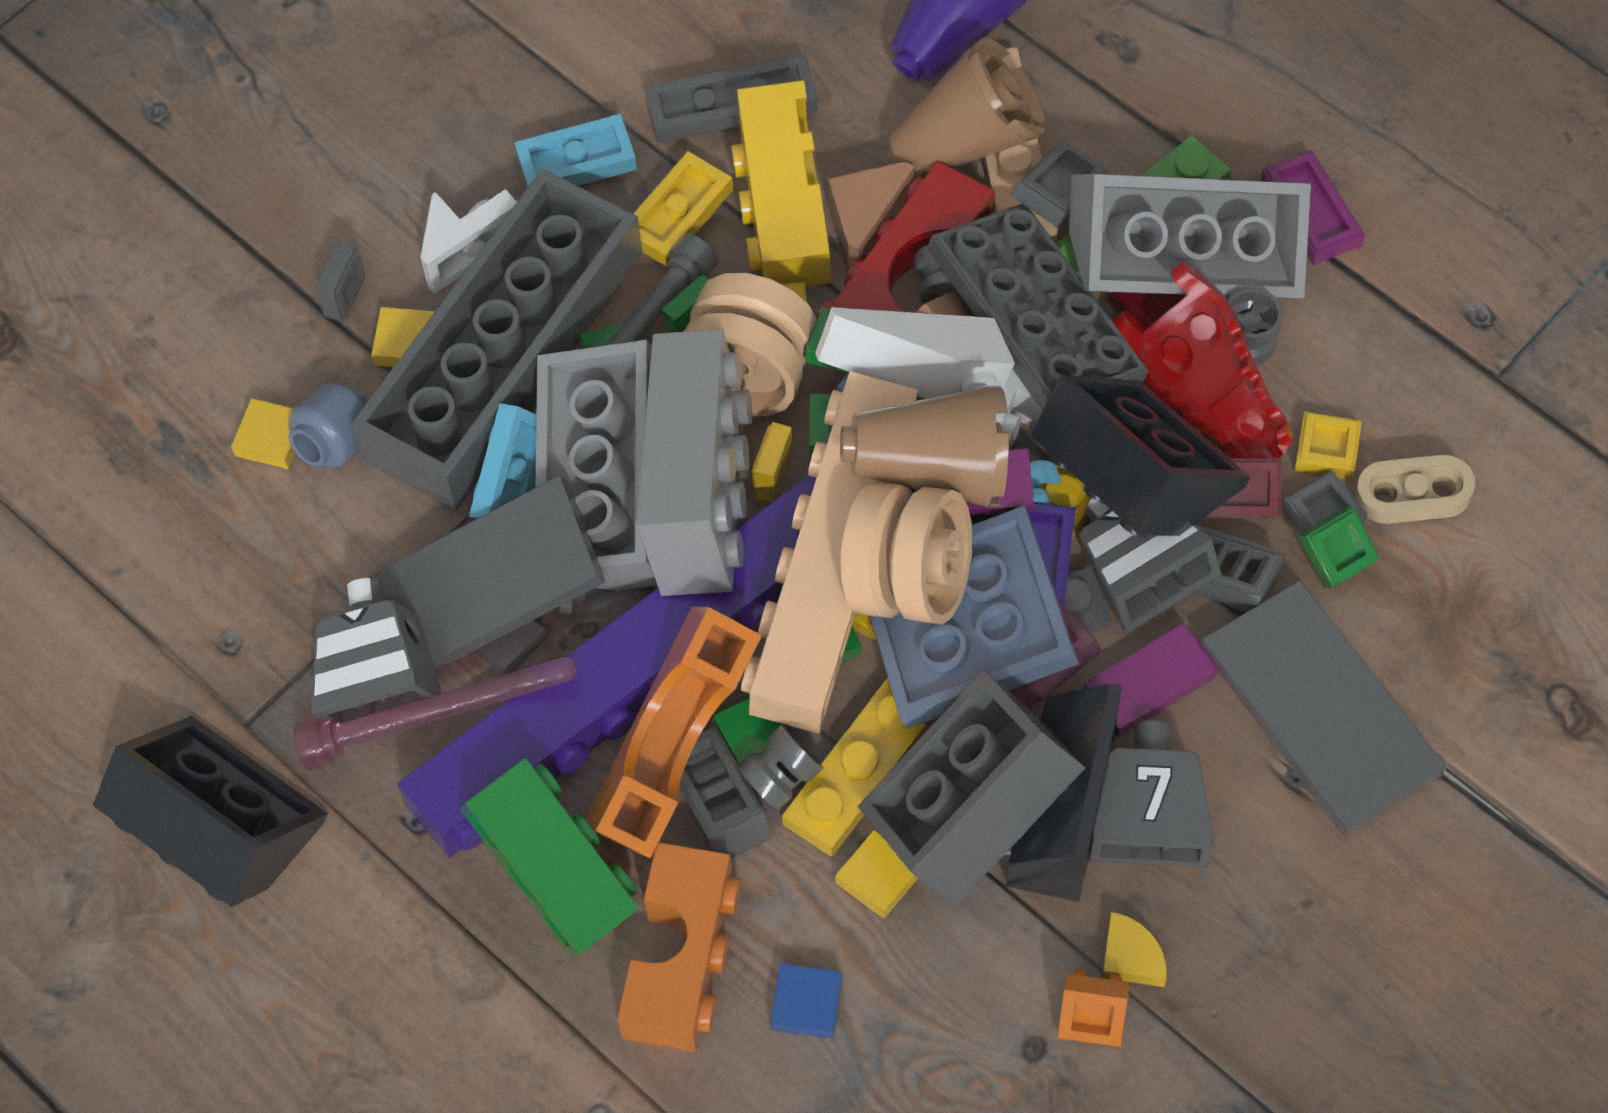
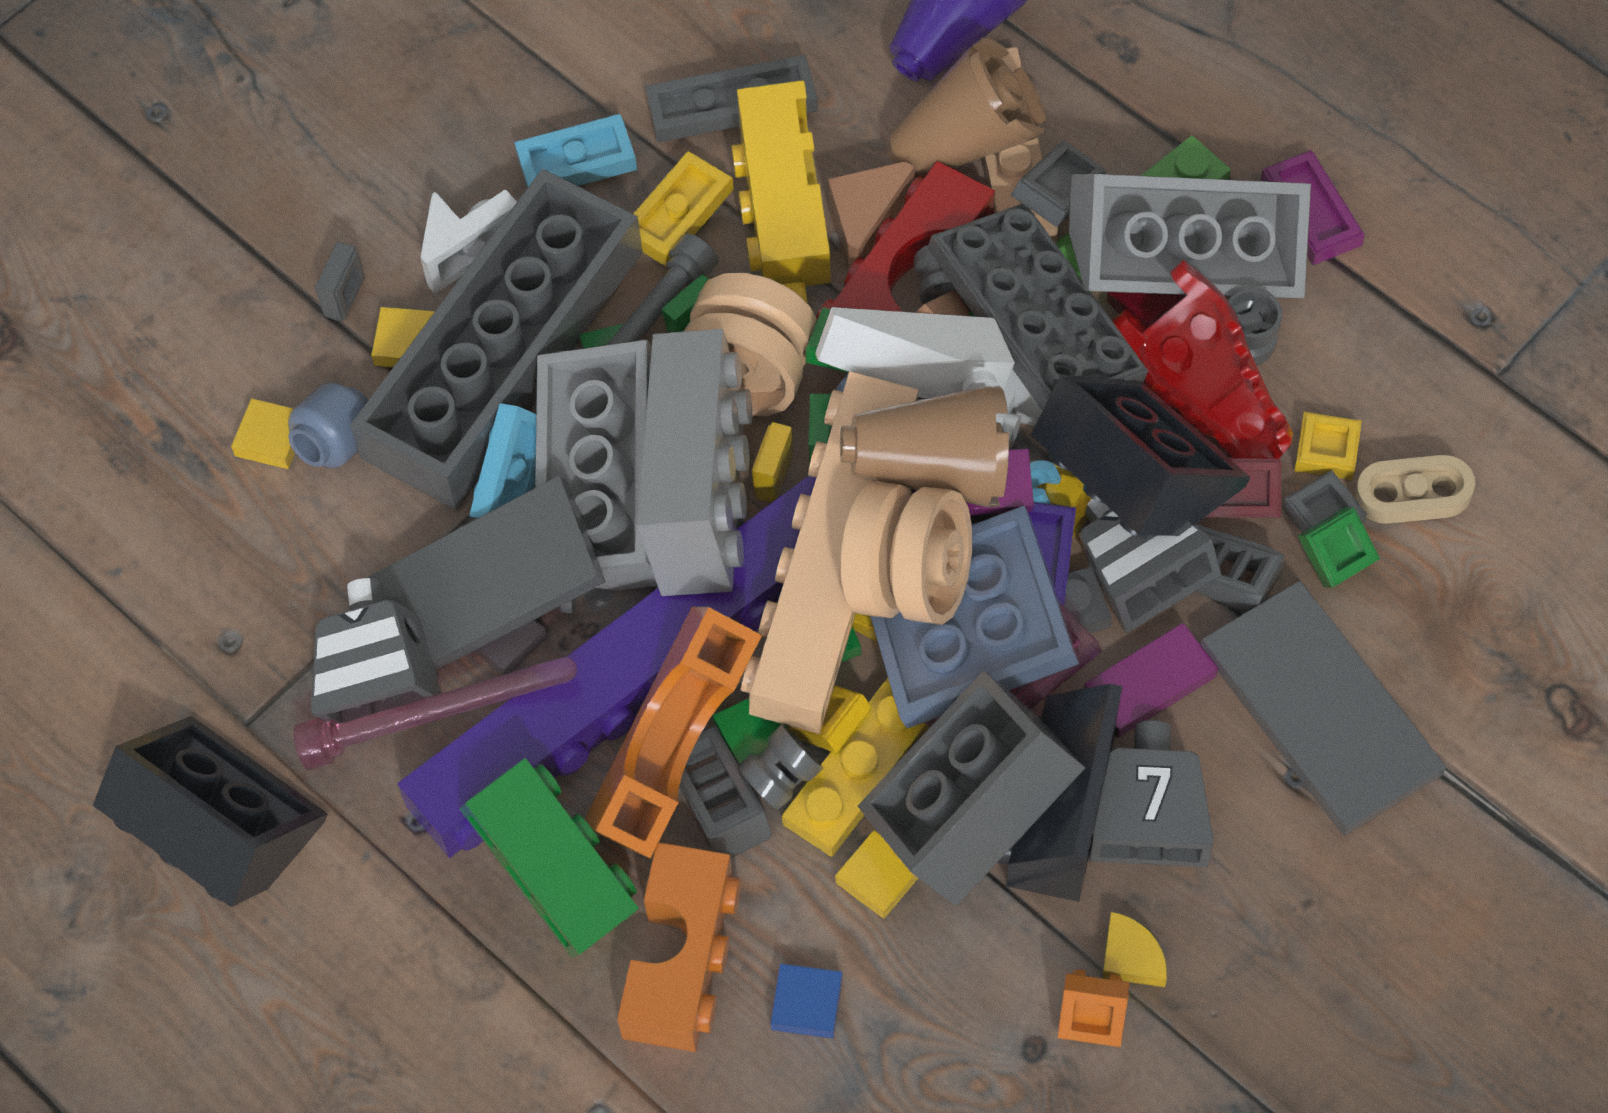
none -> yellow tile [787,685,872,753]

